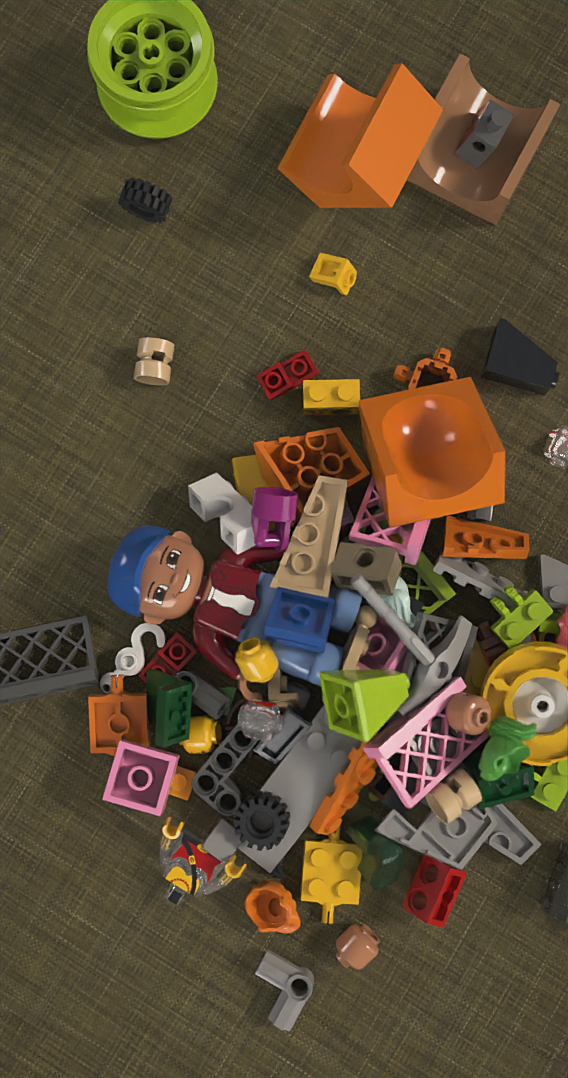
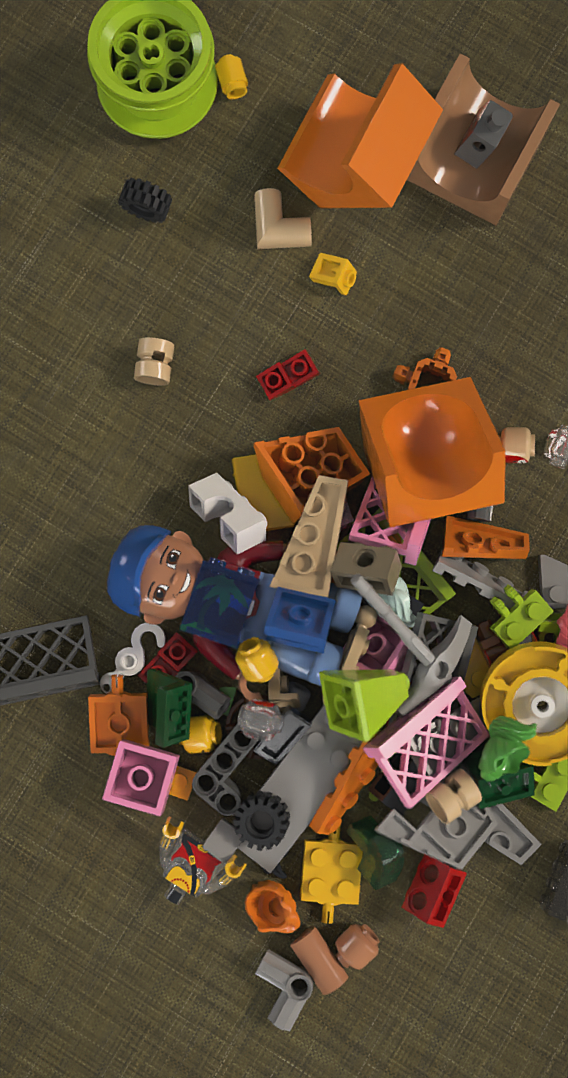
magenta piece [251,487,298,552] -> none
yellow brick [303,379,360,415] -> none
nougat head [446,692,491,735] -> none
black slope [481,318,559,395] -> none
none -> clear blue panel [179,557,260,648]
none -> yellow brick [215,54,248,99]
none -> tan brick [254,188,312,249]
none -> nougat brick [290,926,349,995]
none -> tan head [499,427,535,463]

